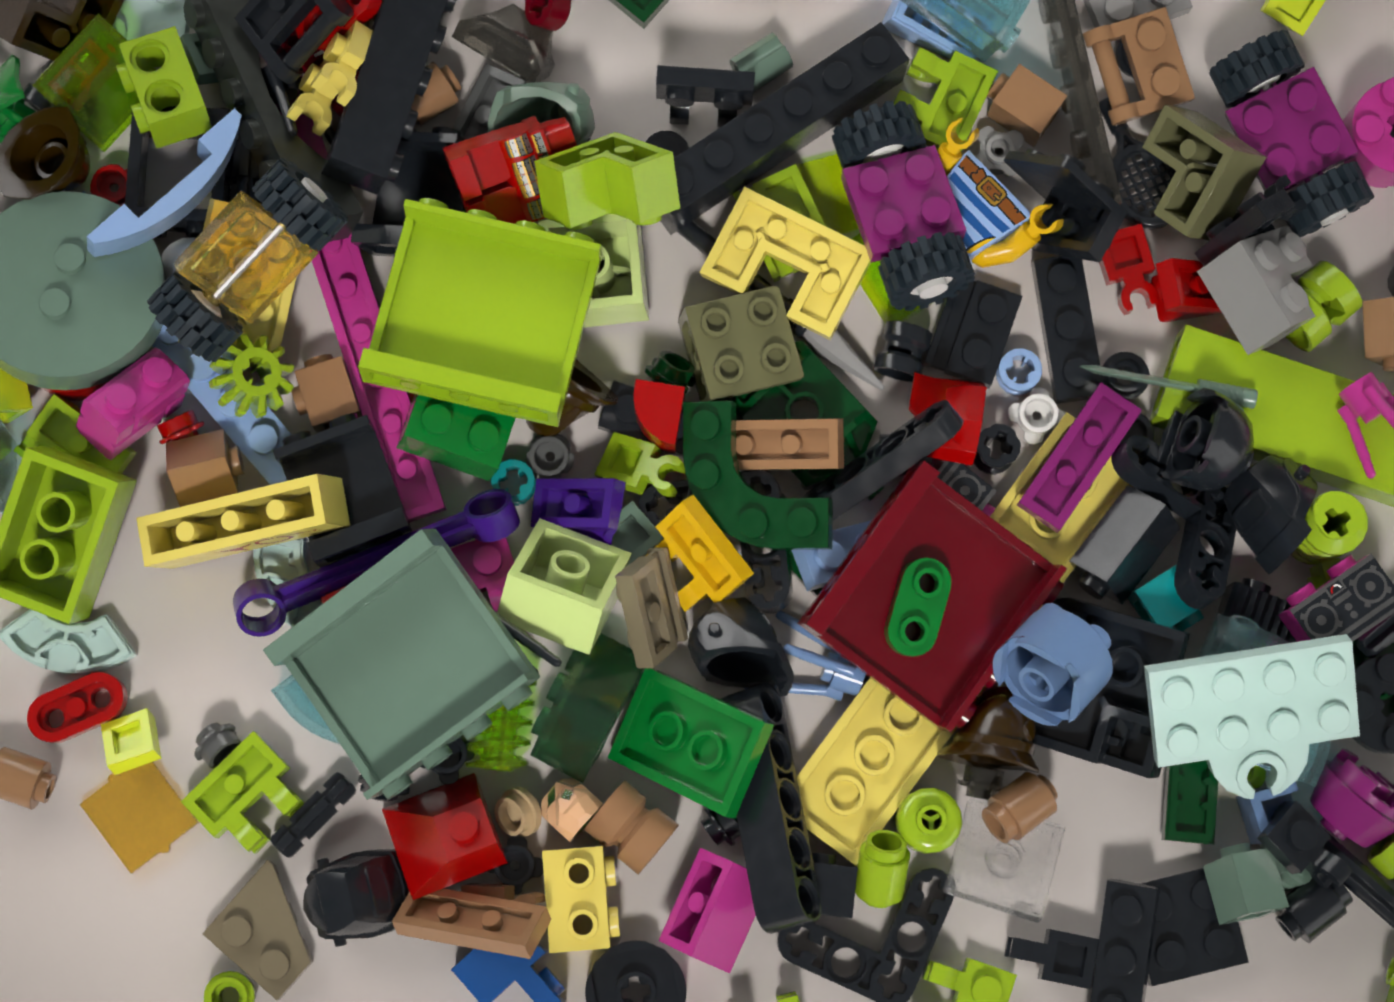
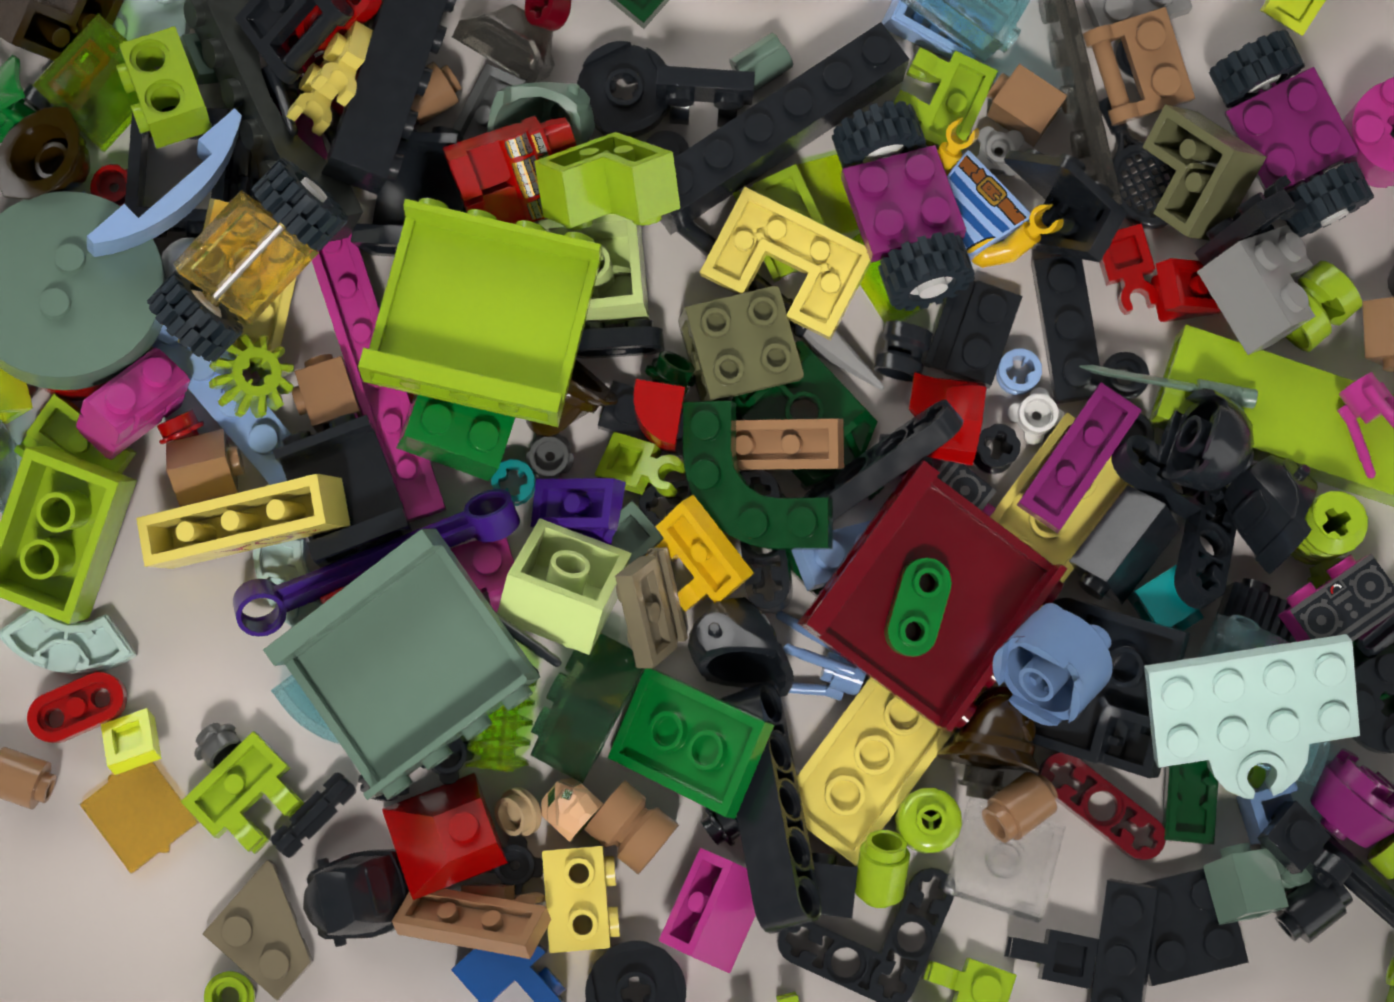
none -> black plate [576,319,665,359]
none -> black plate [577,41,670,138]
none -> dark red beam [1038,753,1166,860]

